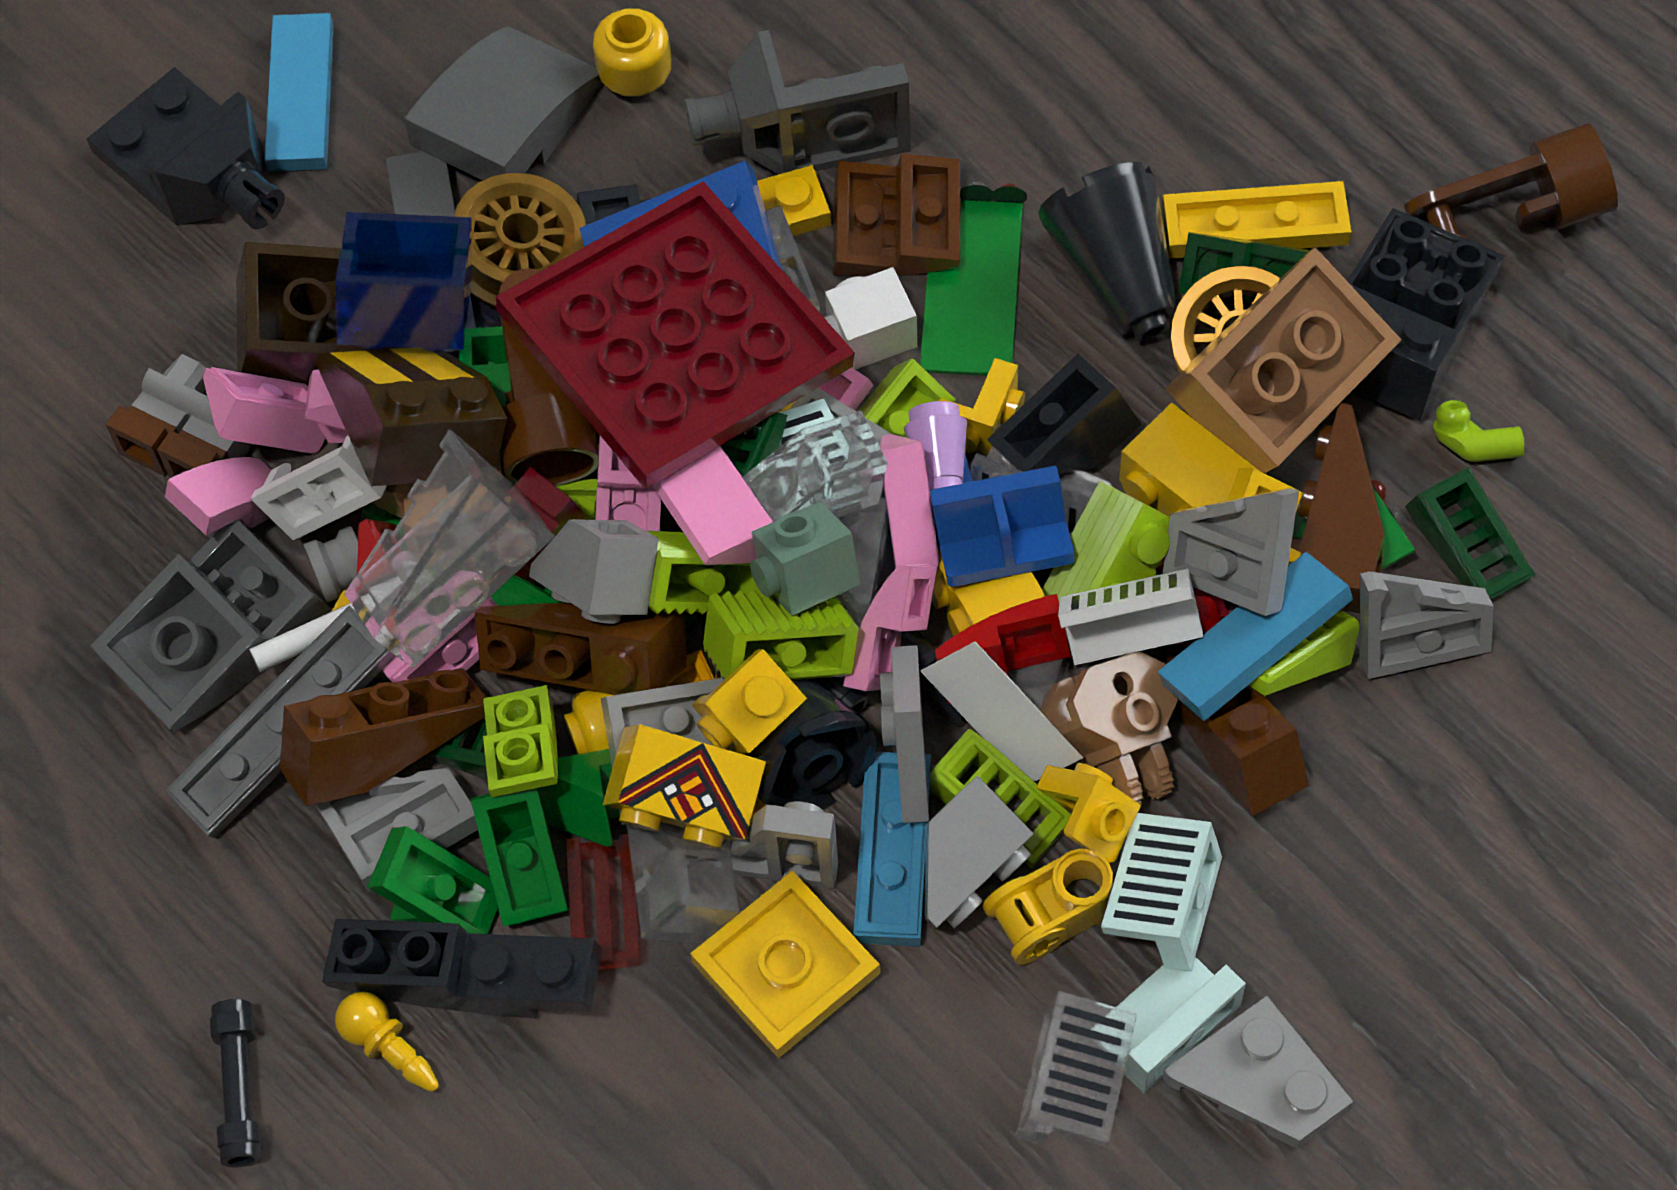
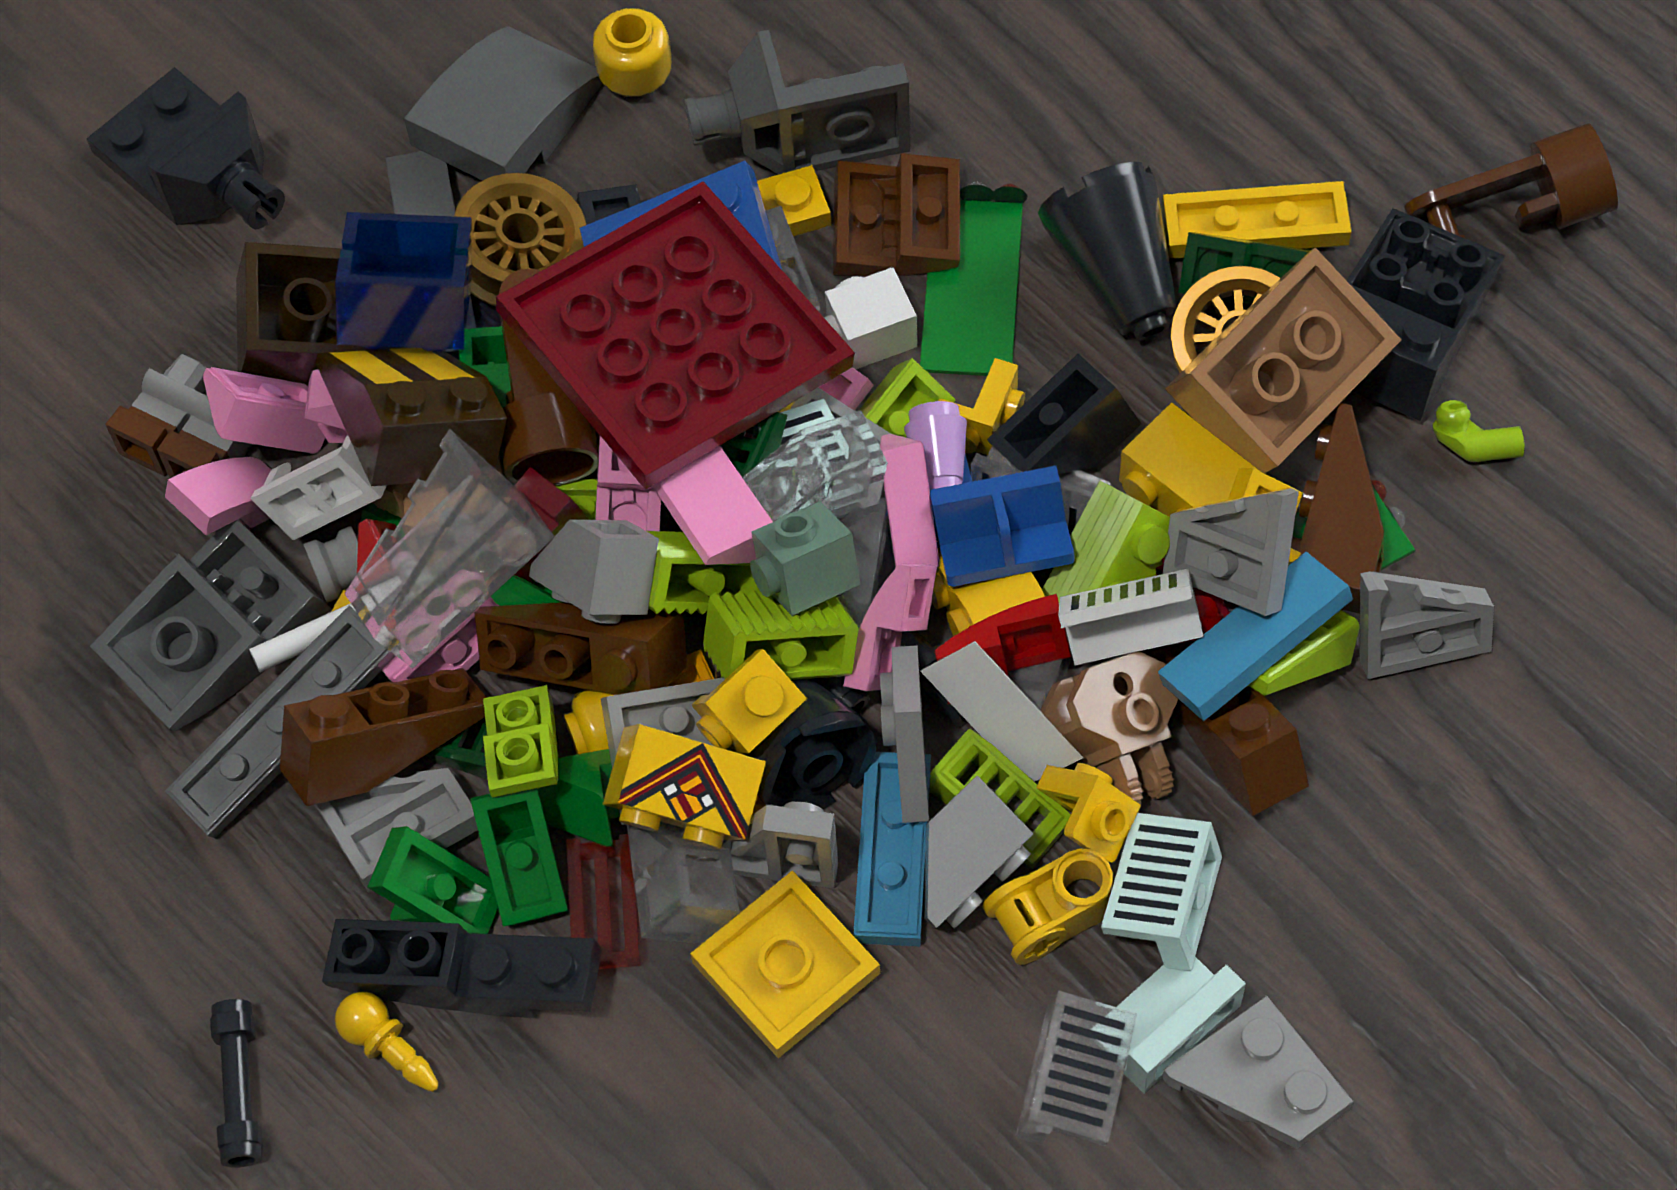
dark azure tile [265,13,334,172] -> none
dark green slope [1405,467,1536,600] -> none

